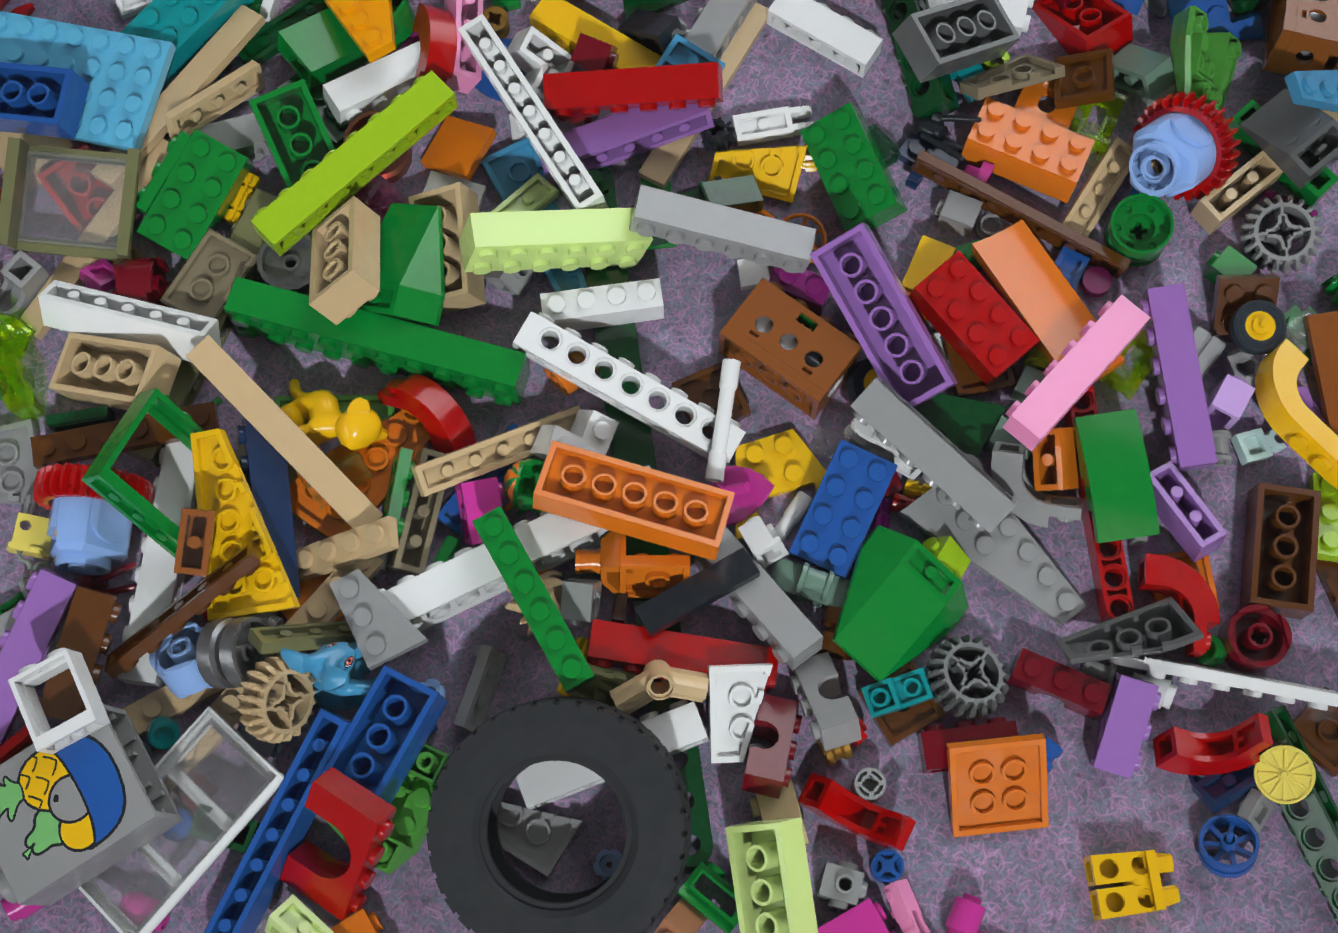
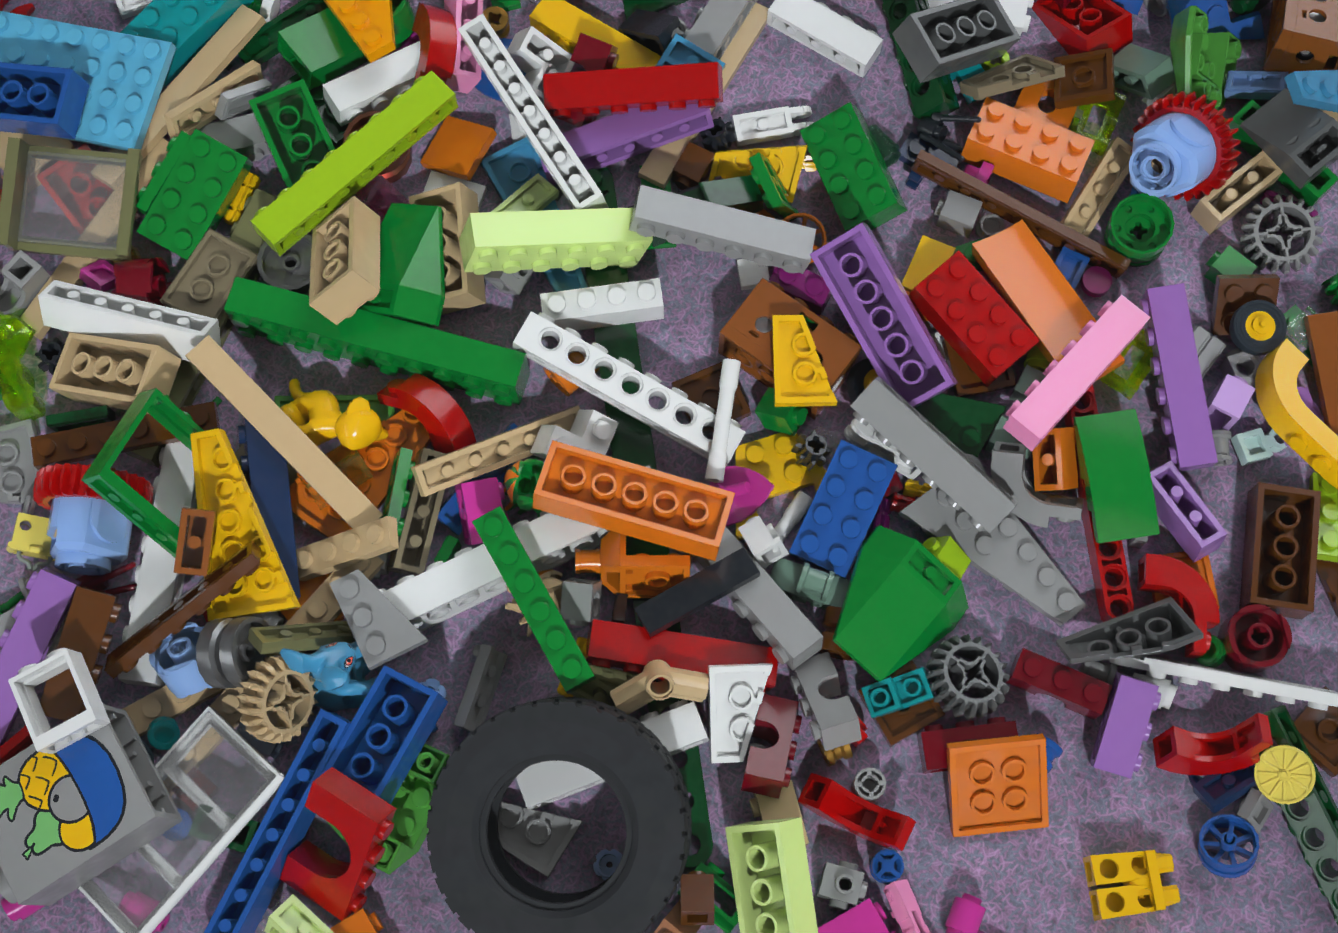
none -> black gear [35,337,65,375]
none -> light grey tile [215,78,272,121]
none -> reddish brown brick [673,141,715,190]
none -> reddish brown brick [680,871,715,925]
none -> green wing [749,153,799,222]
none -> green brick [755,387,808,436]
none -> yellow wing [772,315,838,407]
none -> black gear [791,430,832,471]
none -> medium blue plate [1224,71,1288,100]

